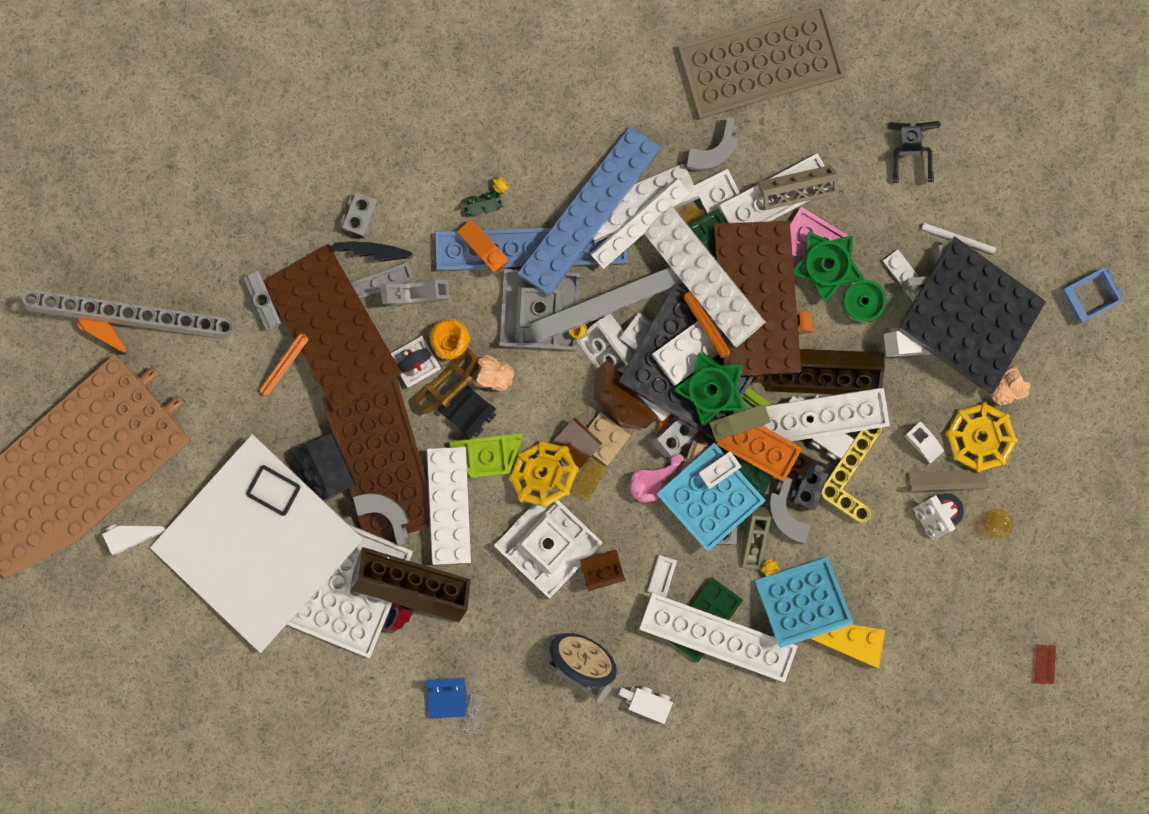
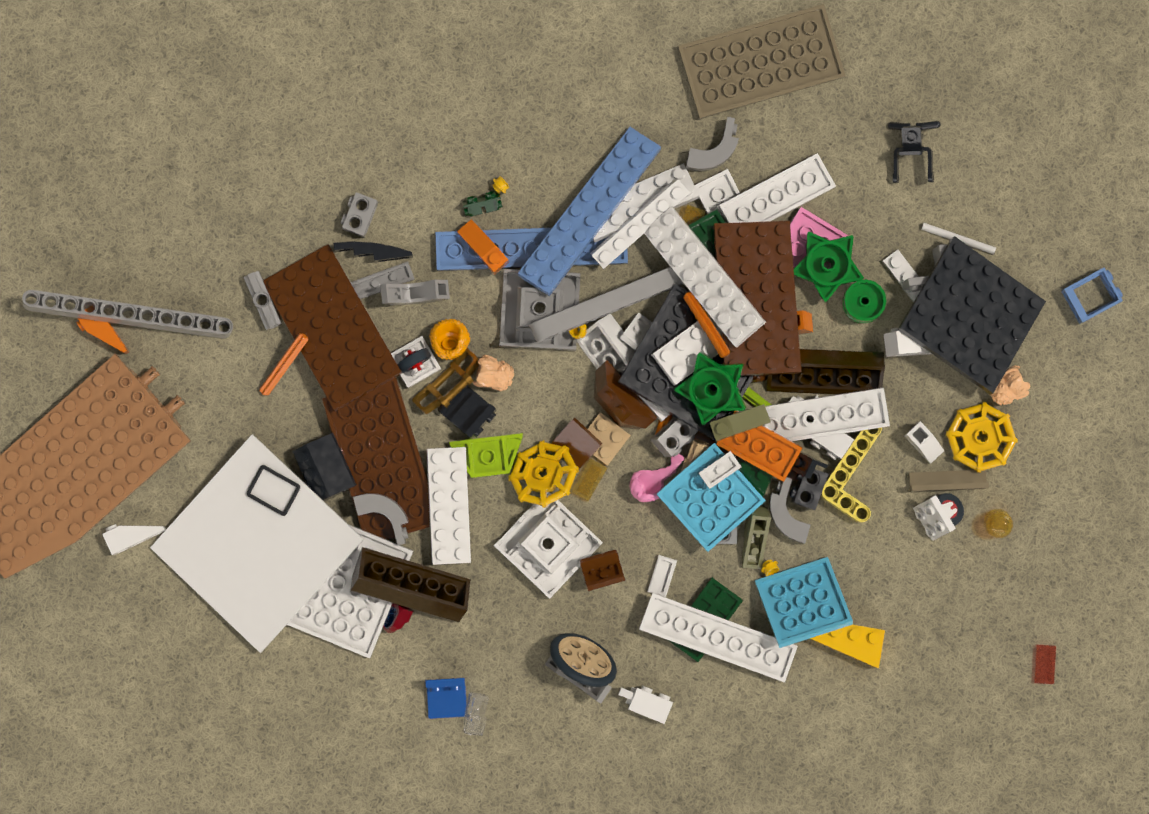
dark tan fence [758,165,838,210] -> none

